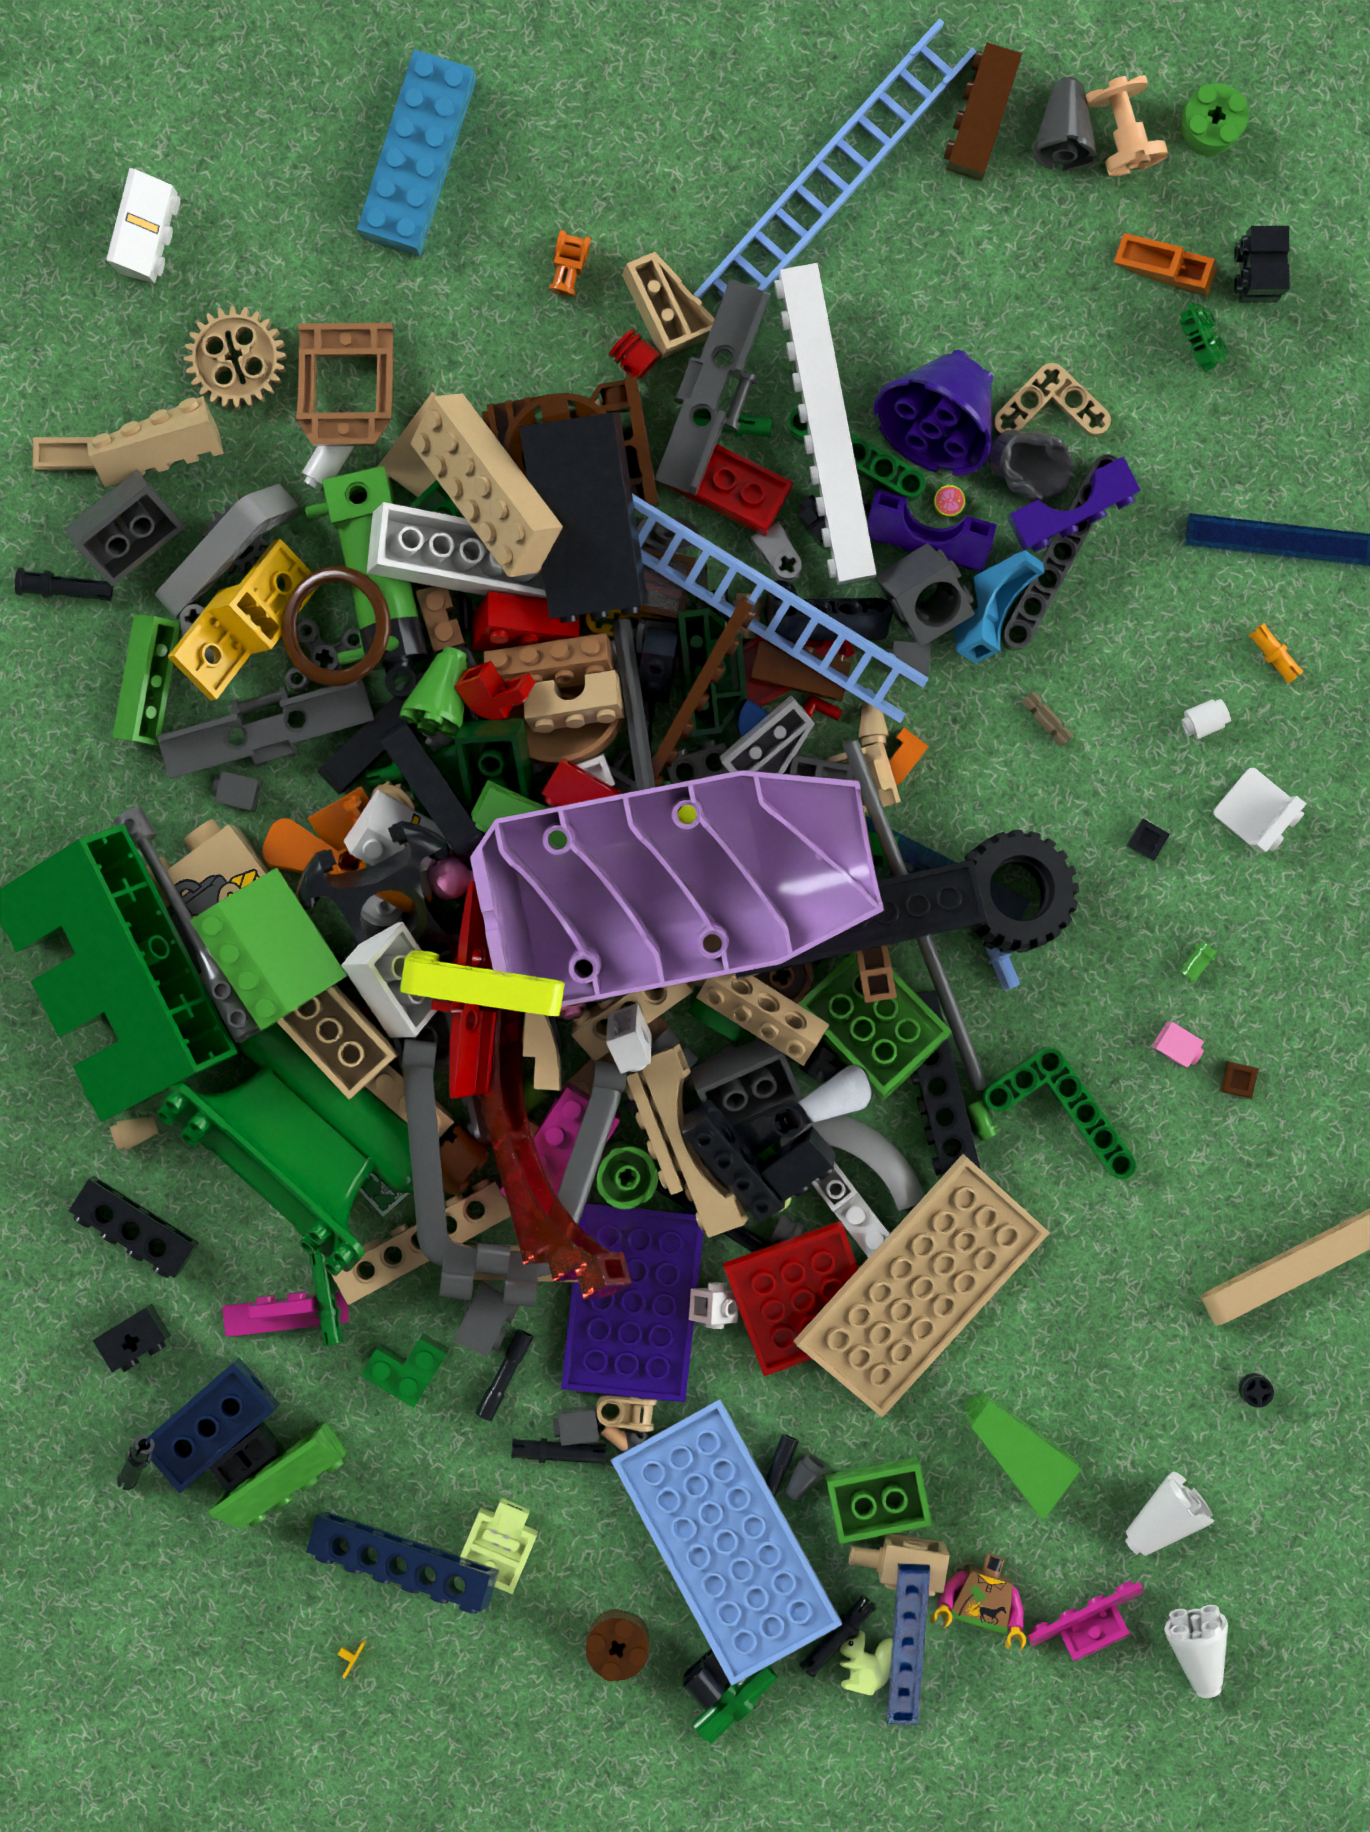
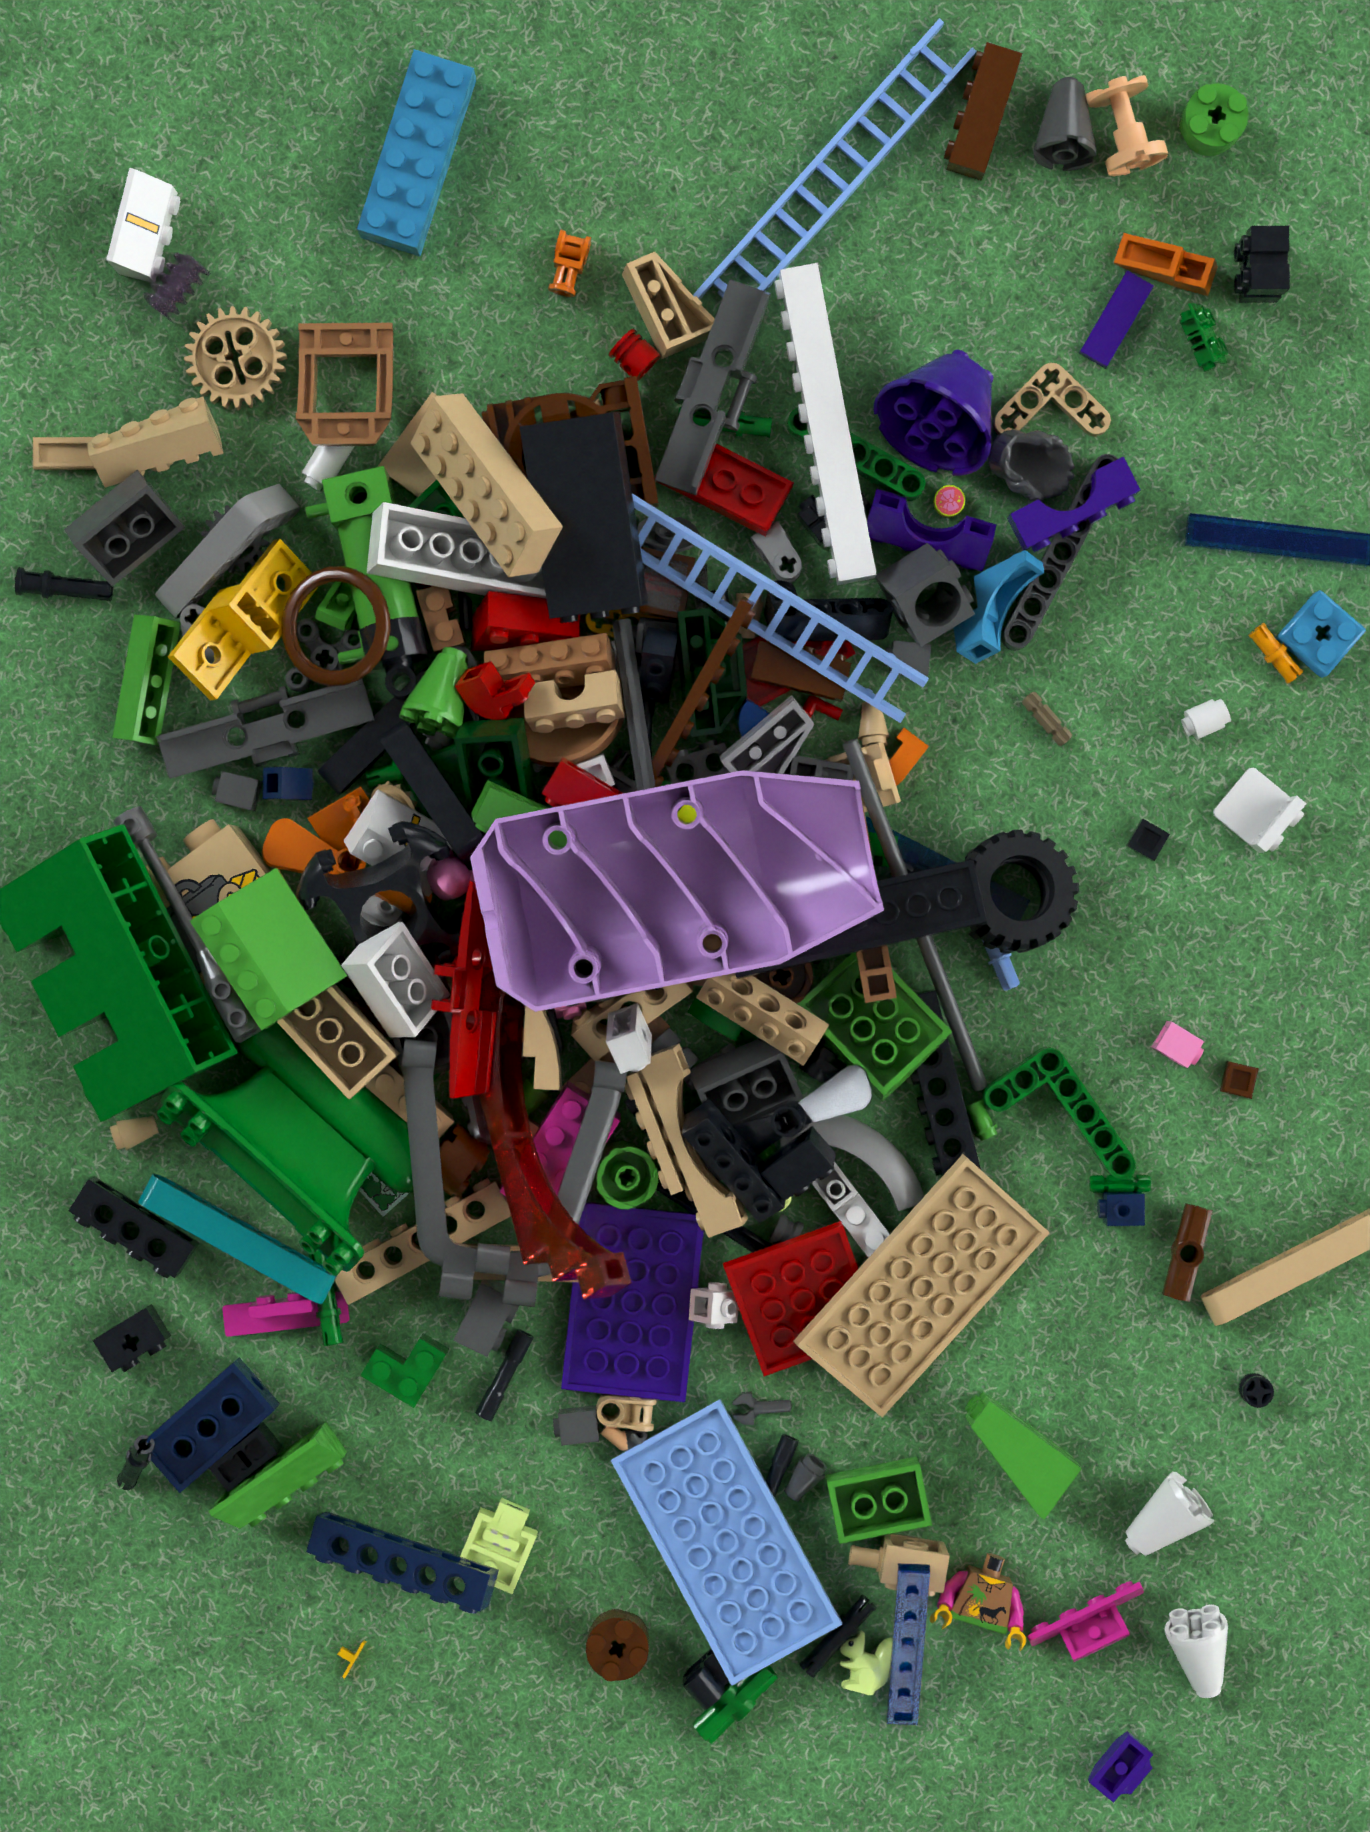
neon yellow beam [400,950,565,1016] -> none
black pin [511,1438,606,1465] -> none
bright green pin [1179,941,1217,983] -> none
none -> teal beam [138,1173,337,1304]
none -> clear purple piece [142,252,211,323]
none -> dark blue brick [263,767,314,801]
none -> bright green slope [315,582,356,631]
none -> dark grey bar [732,1392,792,1425]
none -> dark purple tile [1079,270,1154,369]
none -> dark purple slope [1088,1731,1153,1803]
none -> green axle [1089,1175,1151,1193]
none -> dark blue brick [1097,1191,1145,1226]
none -> reddish brown piece [1162,1203,1213,1302]
none -> dark azure brick [1276,590,1366,678]

